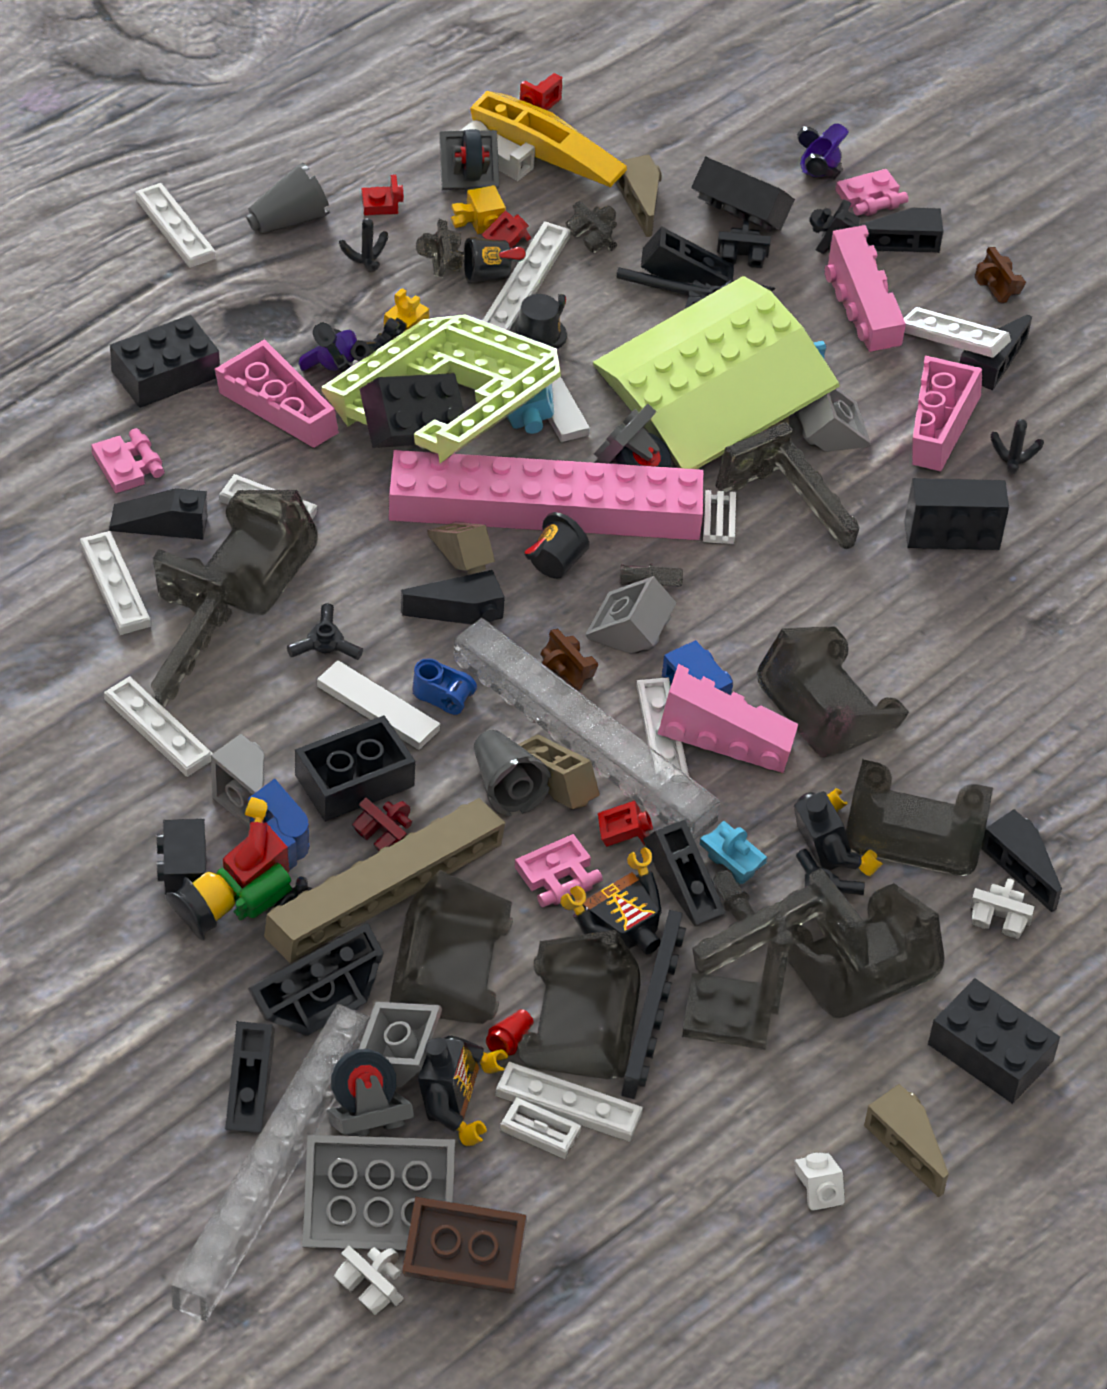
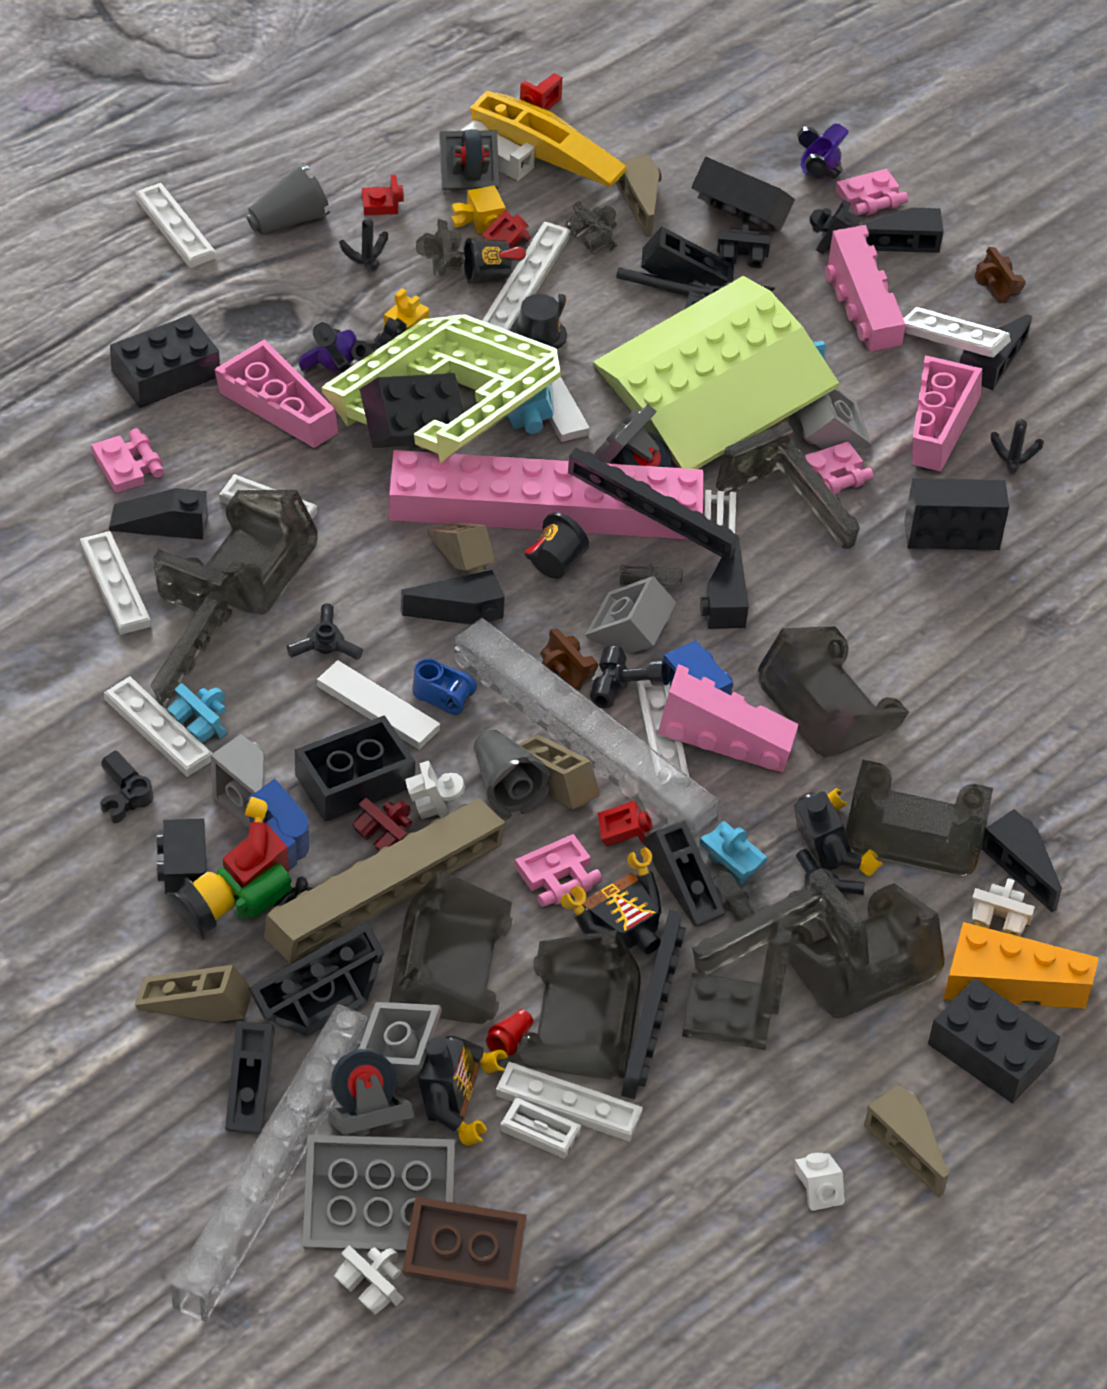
none -> black bar [100,750,153,824]
none -> dark tan slope [135,965,252,1023]
none -> medium azure hips [167,683,228,743]
none -> white hips [405,760,465,820]
none -> black plate [568,447,738,561]
none -> black bar [590,645,670,708]
none -> black slope [700,537,749,629]
none -> bright pink plate [794,441,874,497]
none -> light orange wedge [943,922,1099,1009]

